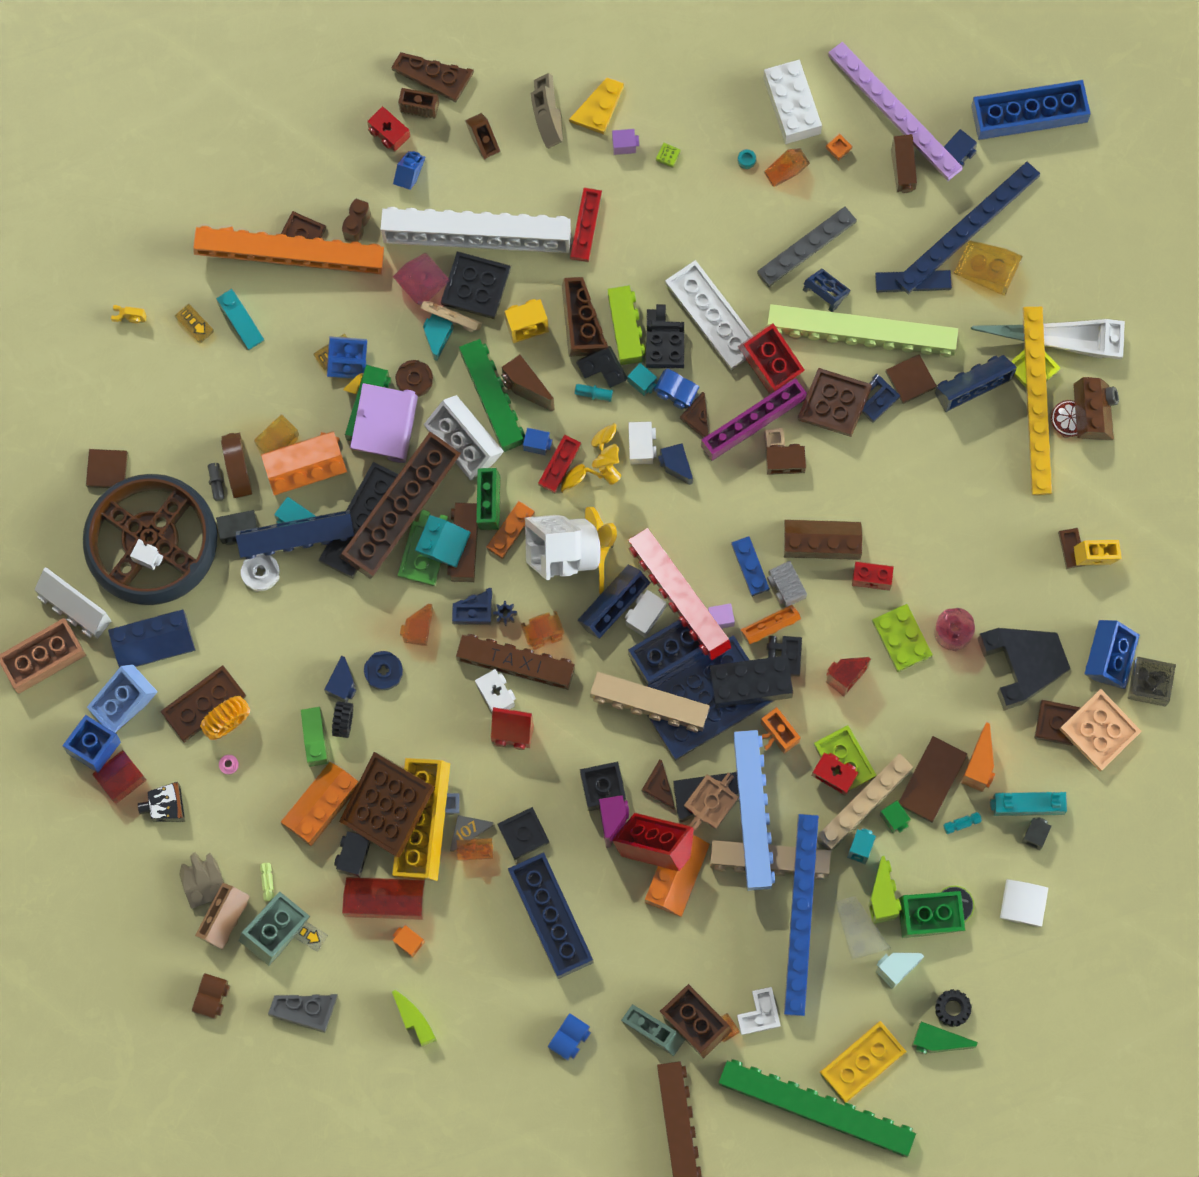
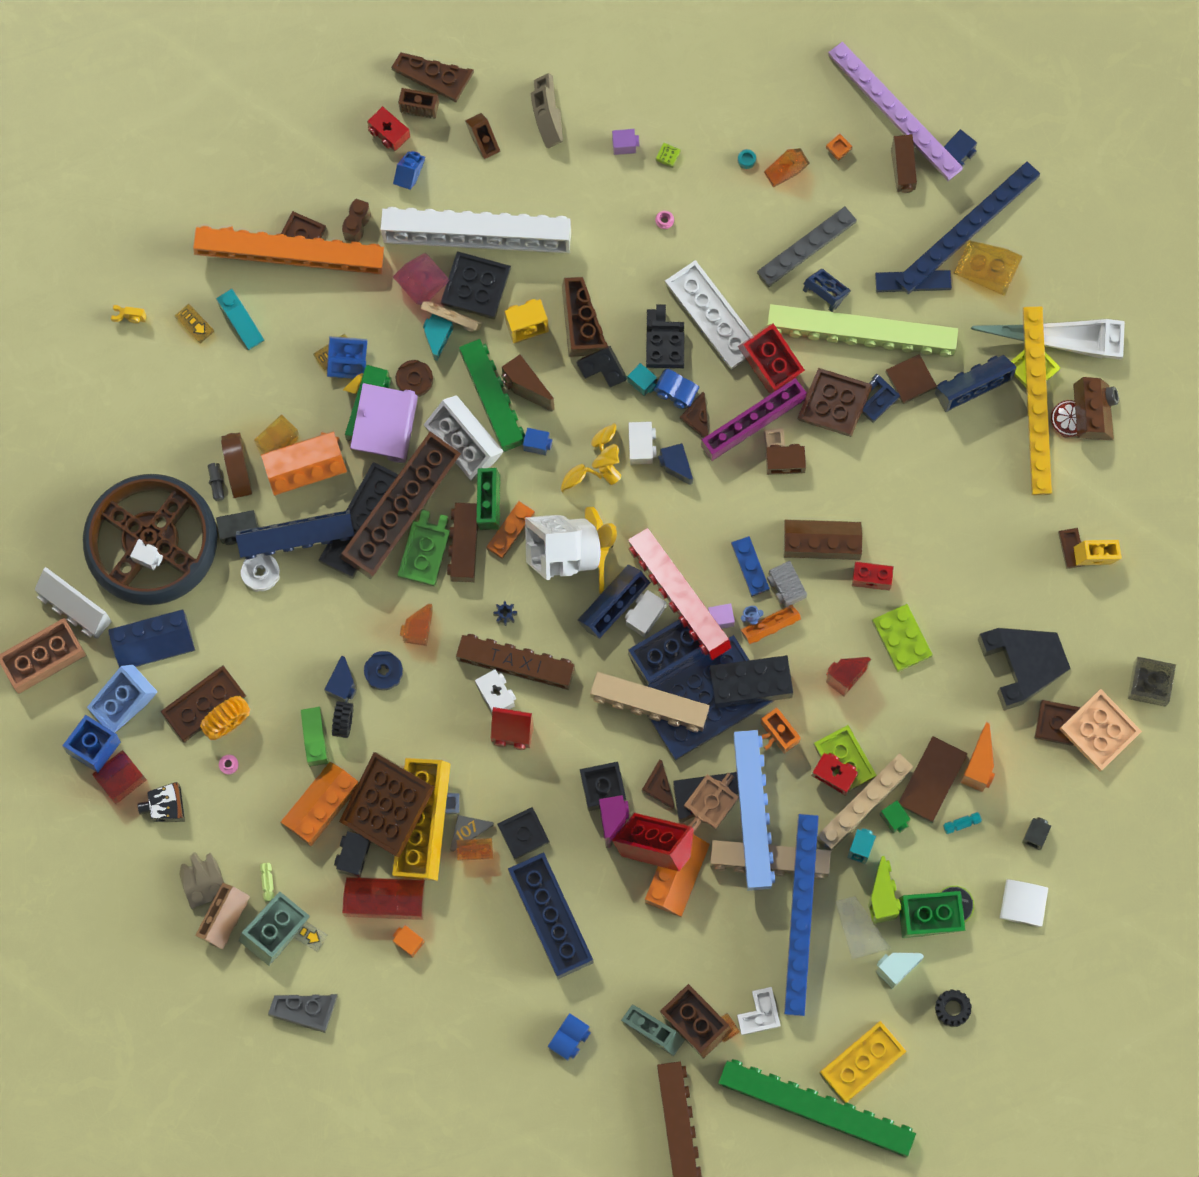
reddish brown tile [86,449,128,488] -> none
reddish brown brick [192,973,230,1019] -> none
teal slope [274,497,315,524] -> none
lime slope [392,990,437,1046] -> none
teal slope [415,515,471,568] -> none
dark blue wing [452,588,492,625] -> none
clear orange brick [521,611,565,650] -> none
red plate [538,434,581,493] -> none
yellow wing [569,78,624,134] -> none
red plate [570,188,602,262] -> none
teal axle [575,384,613,402] -> none
lime brick [608,285,646,365] -> none
white brick [763,59,822,144] -> none
black plate [766,636,802,677] -> none
green slope [912,1021,978,1054] -> none
clear pink brick [934,608,975,651] -> none
blue brick [971,80,1091,140] -> none
teal brick [990,792,1067,816] -> none
blue slope [1085,620,1140,689] -> none
none -> bright pink plate [655,211,674,229]
none -> medium blue plate [741,606,764,625]

